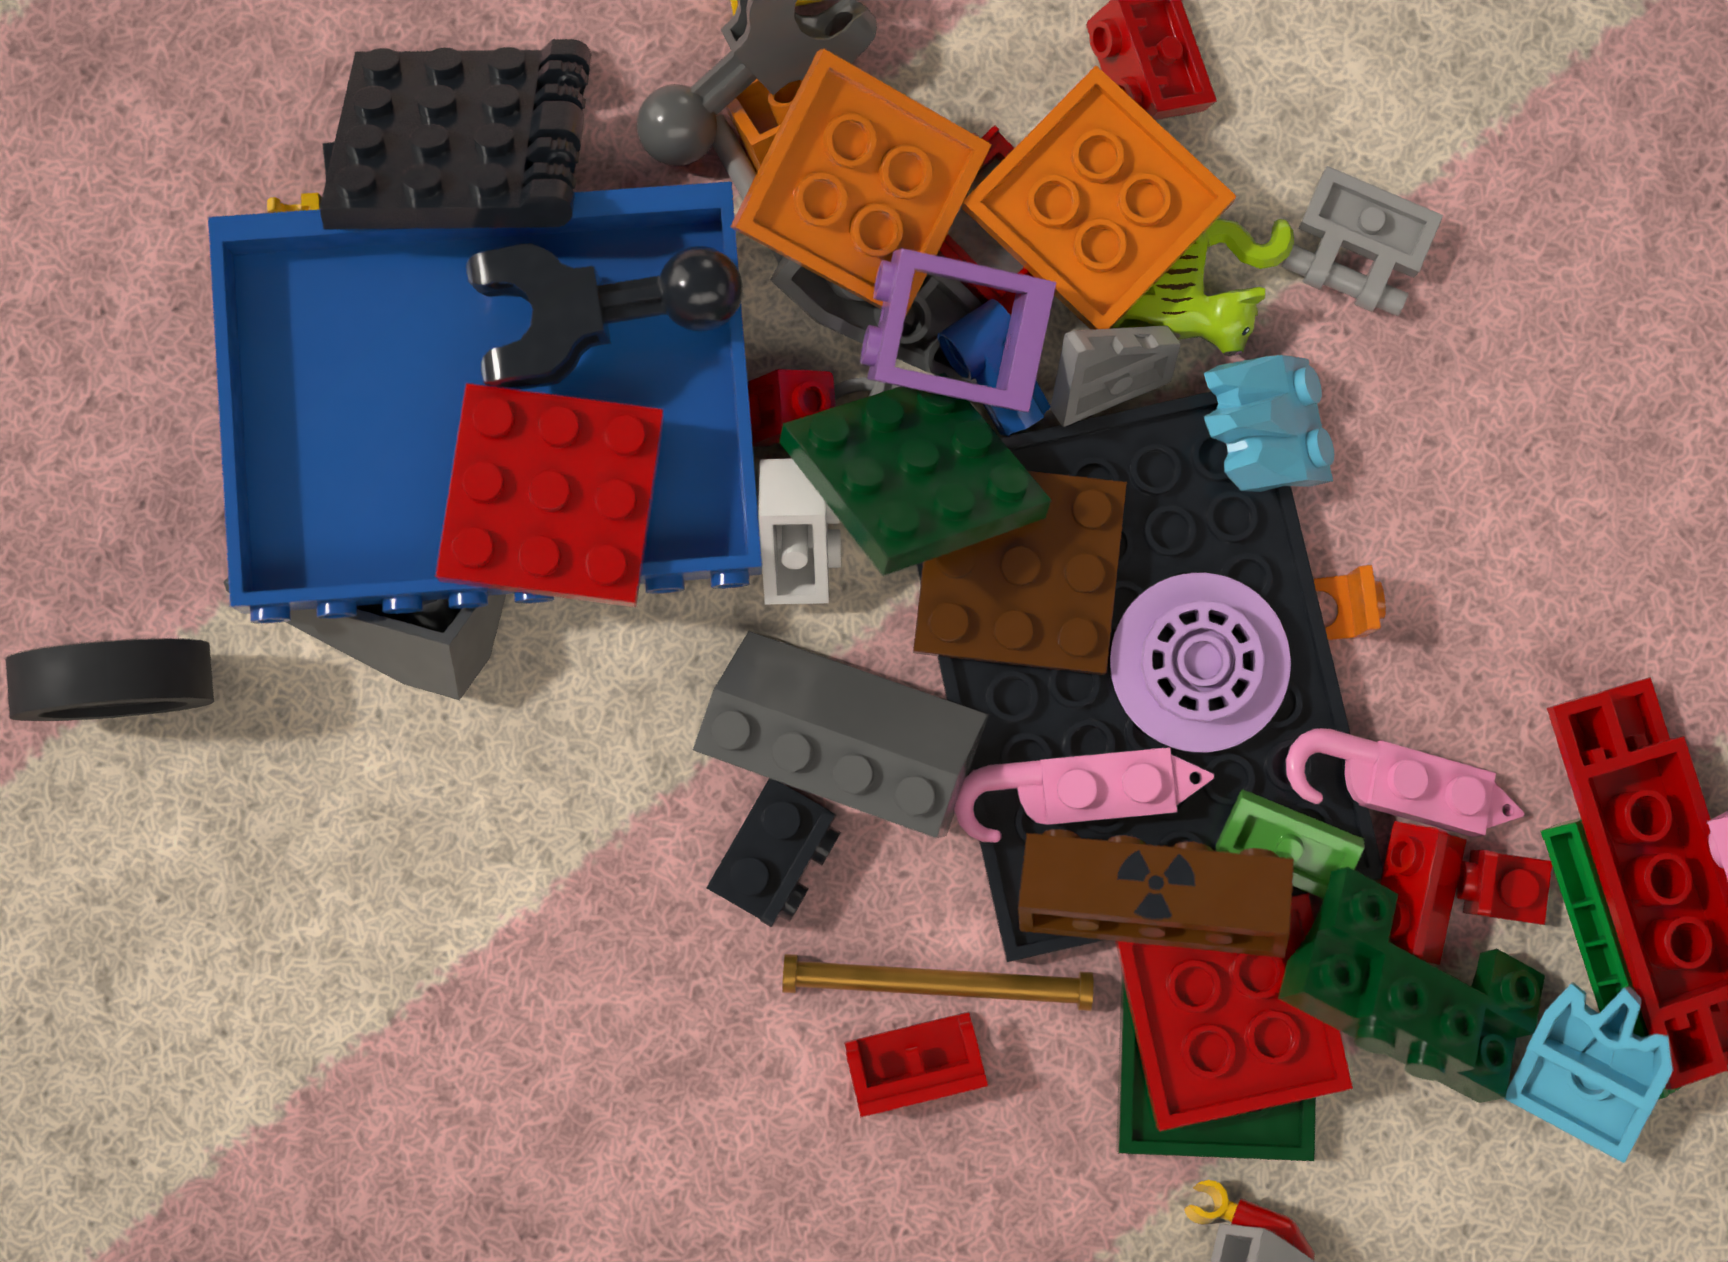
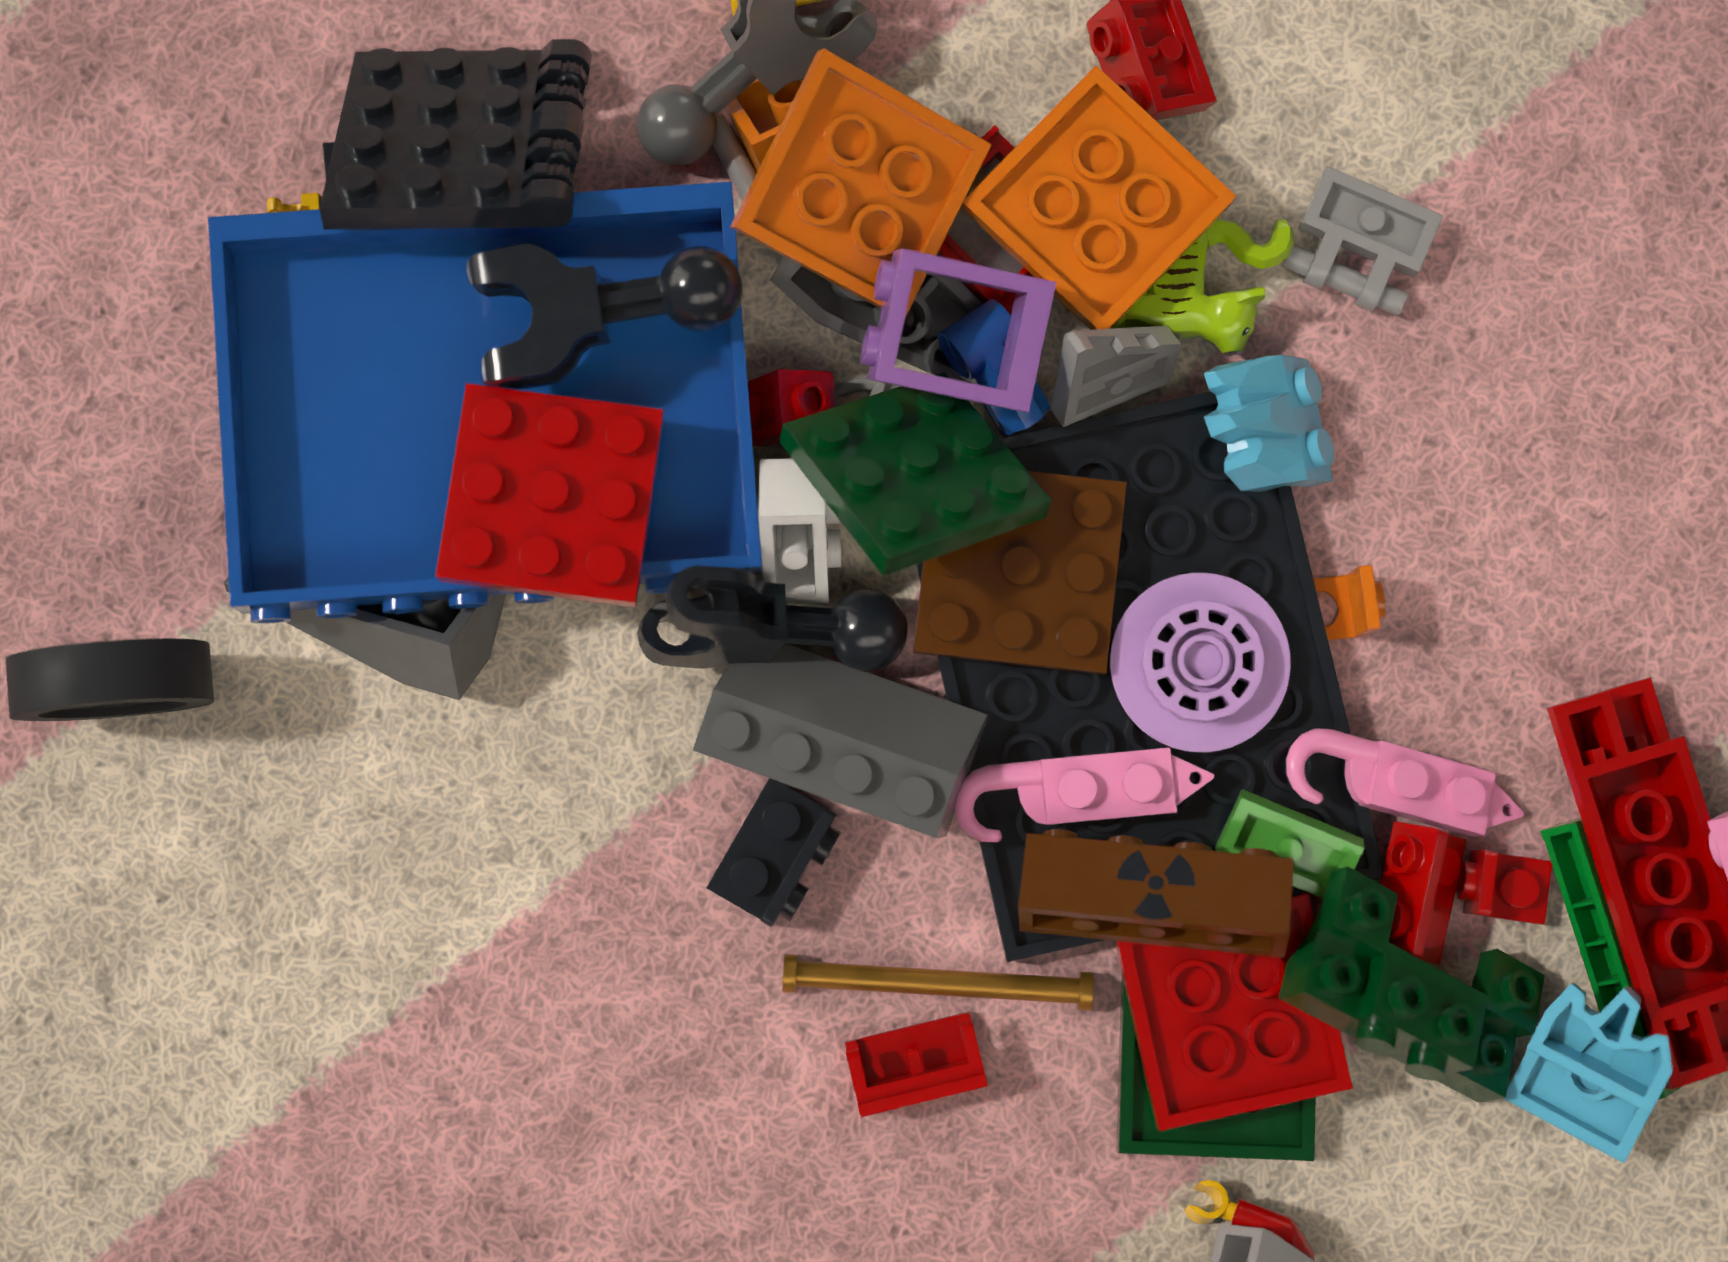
none -> black piece [637,565,908,671]

